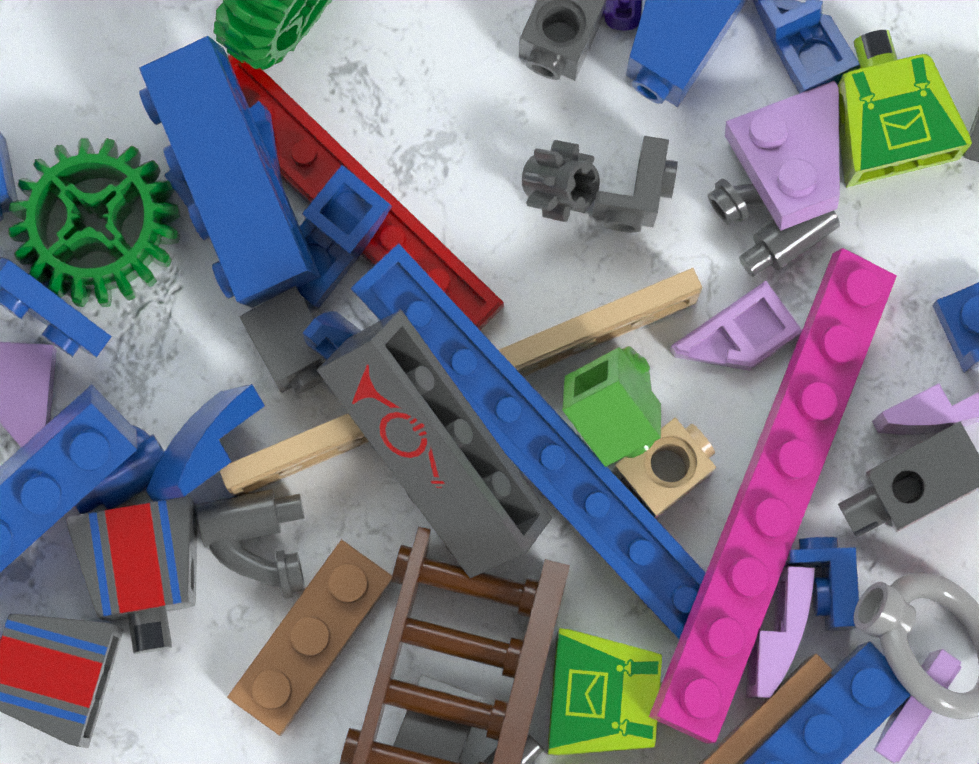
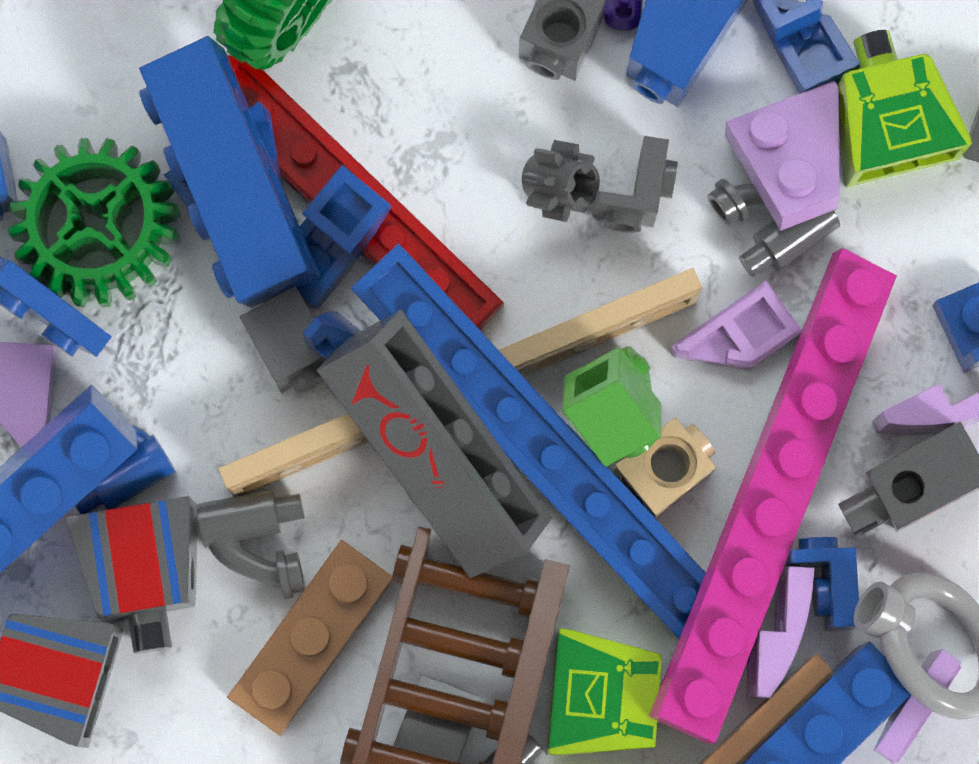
blue slope [146,384,265,502] -> none

